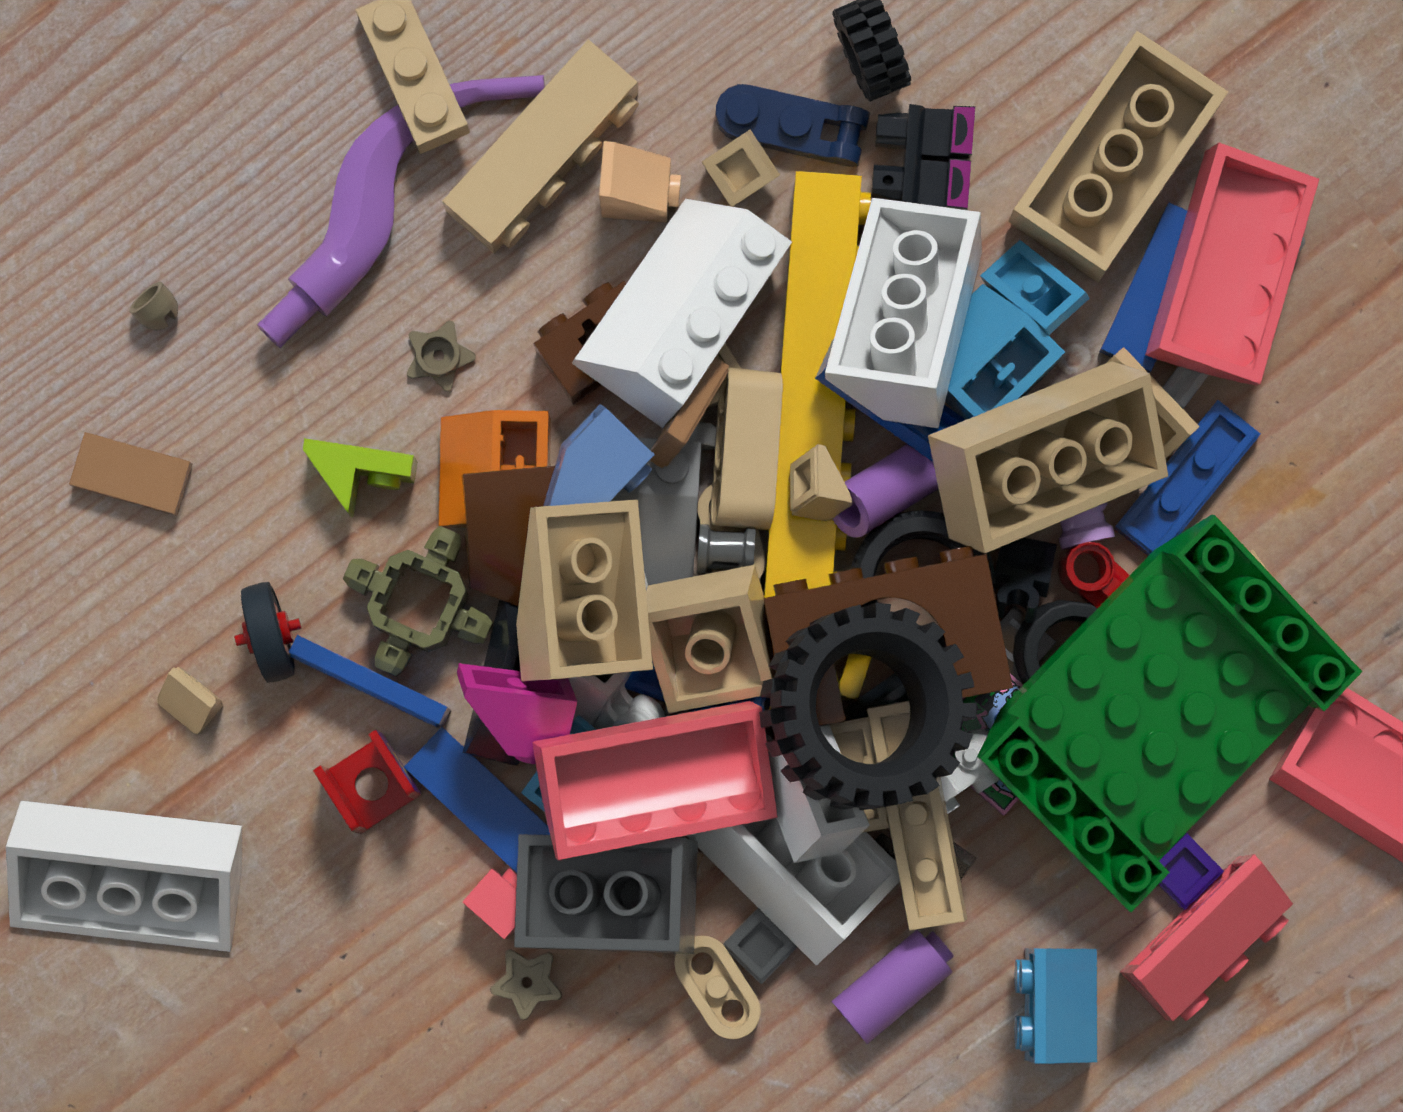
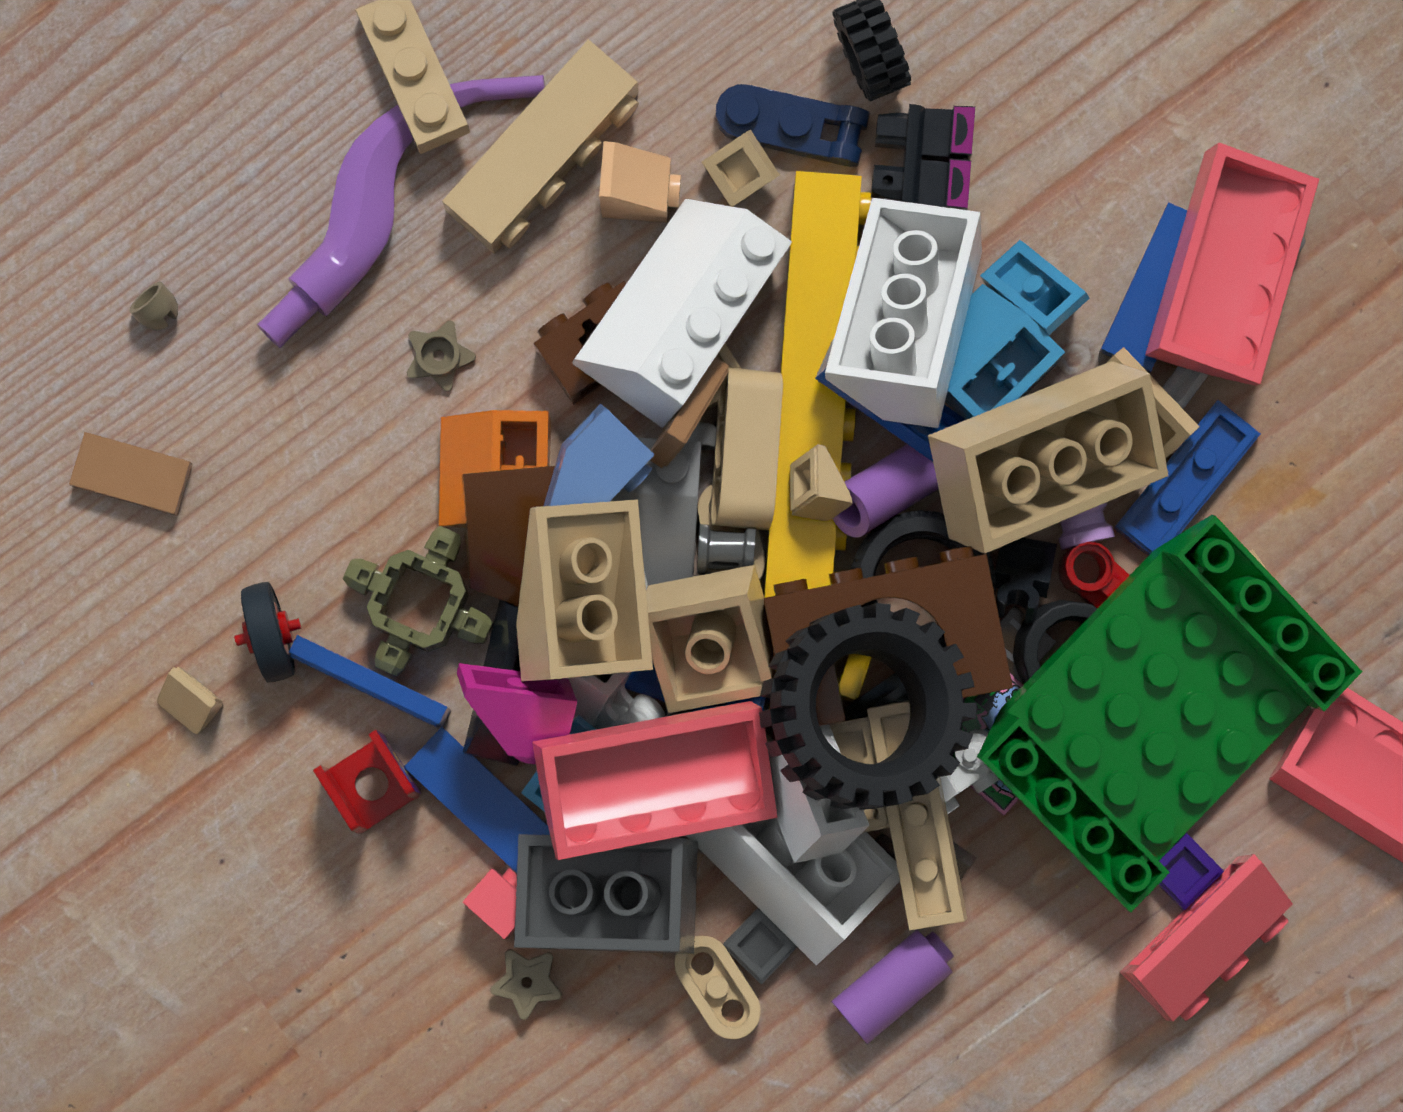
white slope [6,801,242,952] -> none
lime slope [303,438,418,518] -> none
tan brick [1008,31,1228,283] -> none
dark azure slope [1014,948,1097,1064] -> none

